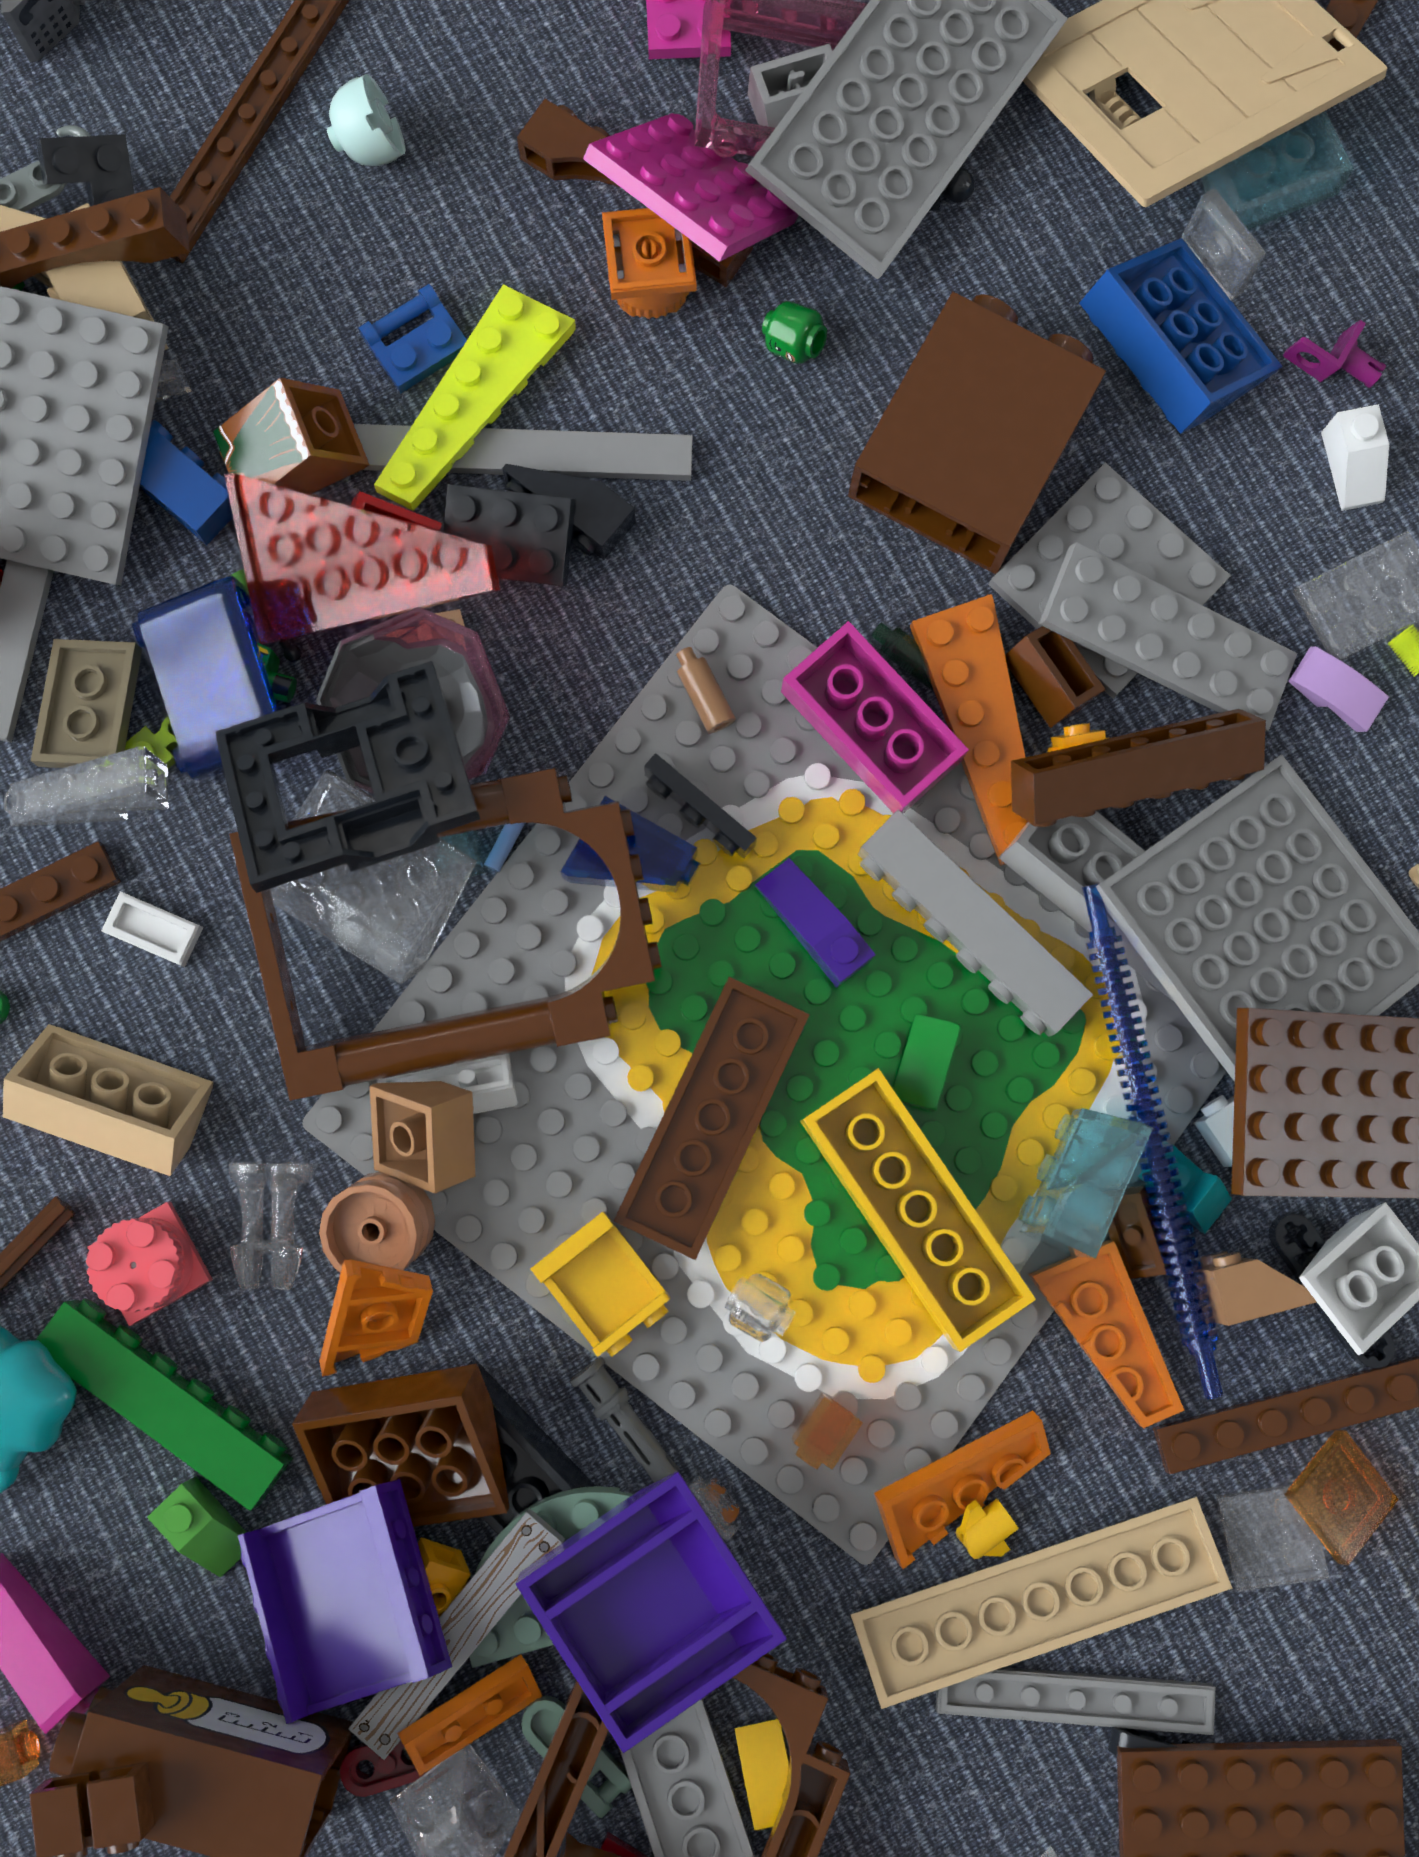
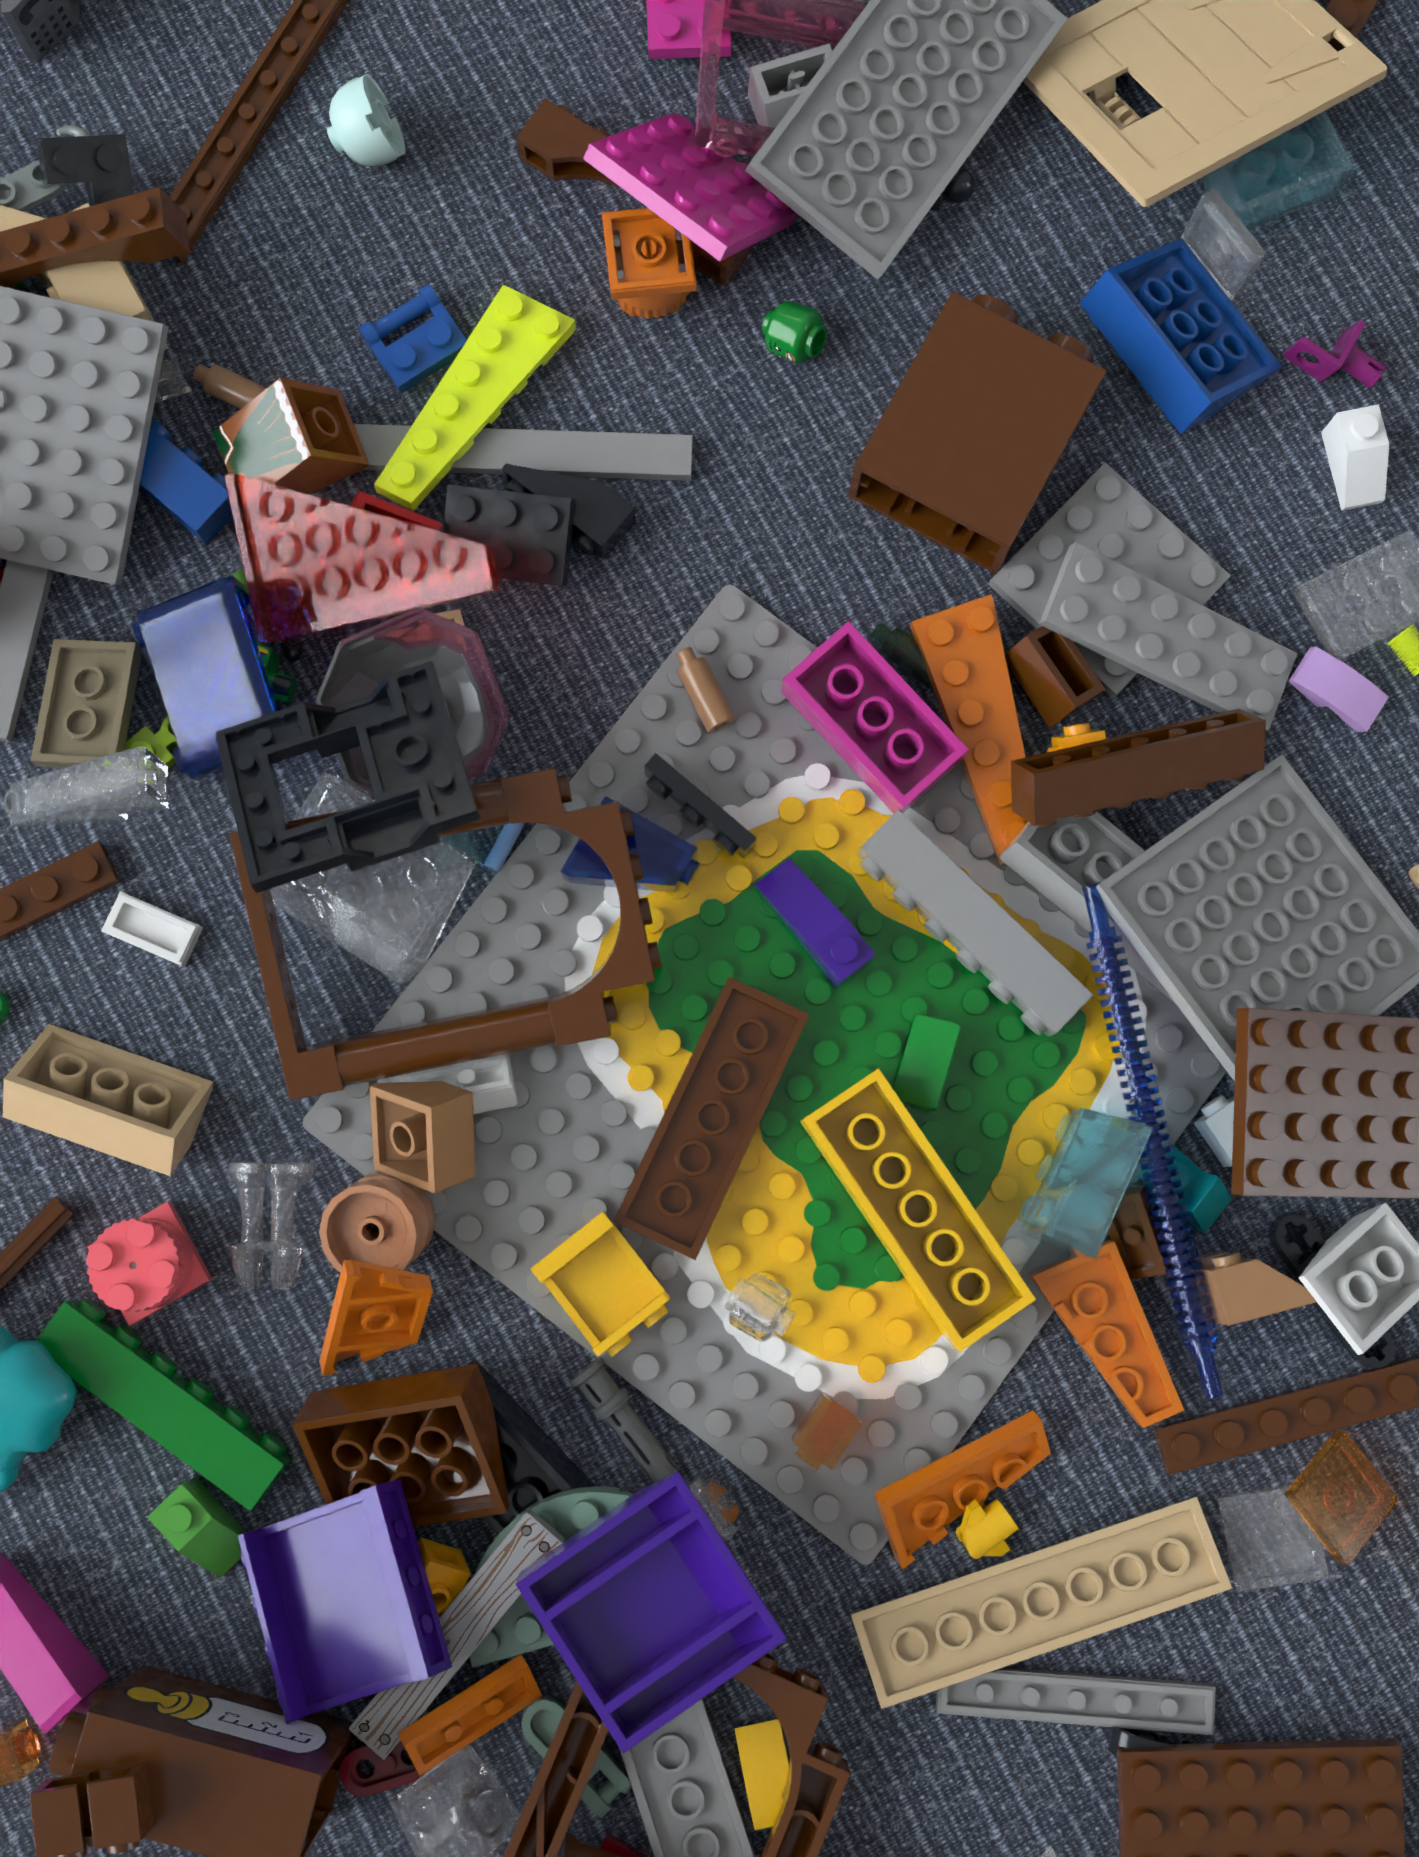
none -> medium nougat cylinder [193,364,267,409]

